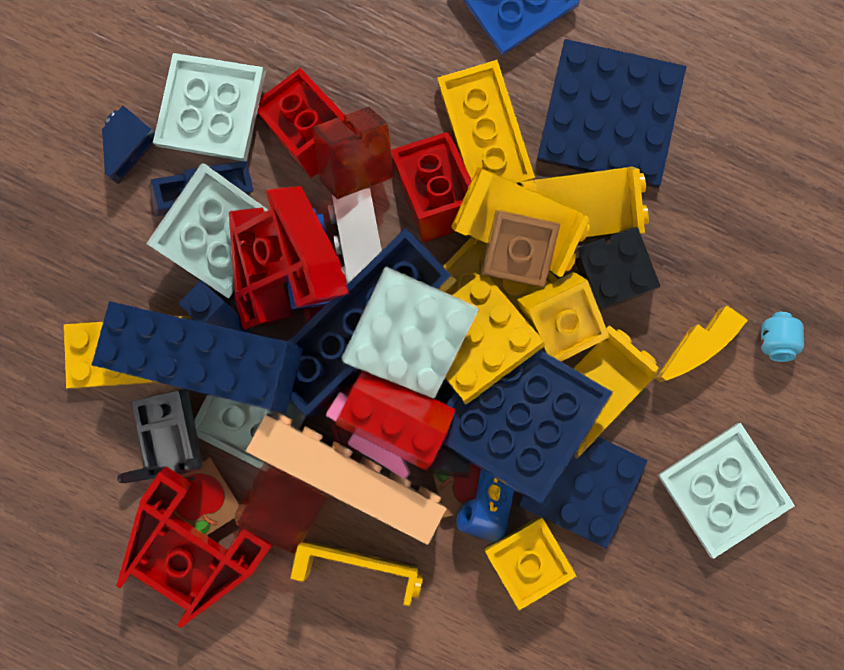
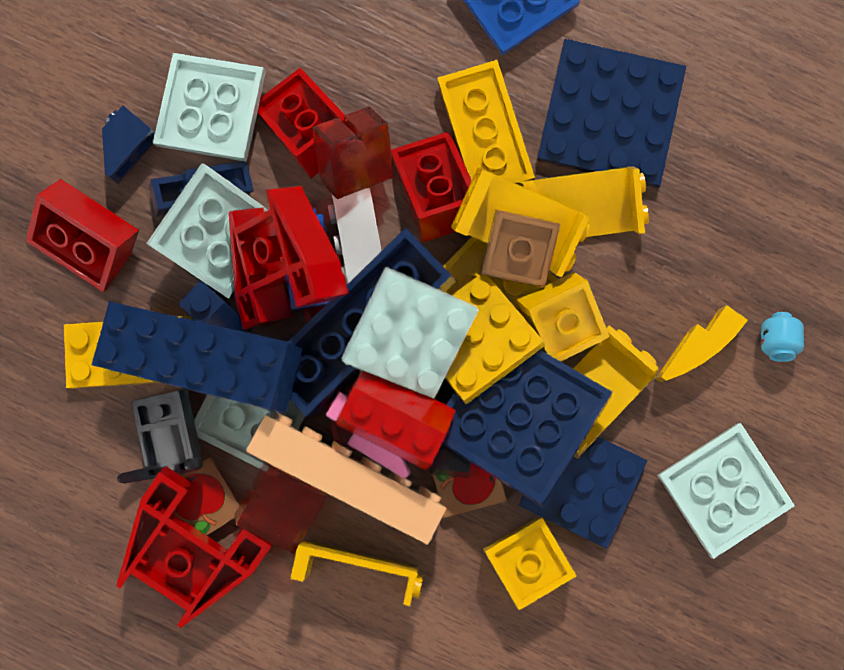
blue door [456,469,514,543] -> none
black piece [574,226,661,311] -> none
none -> red slope [26,179,139,292]

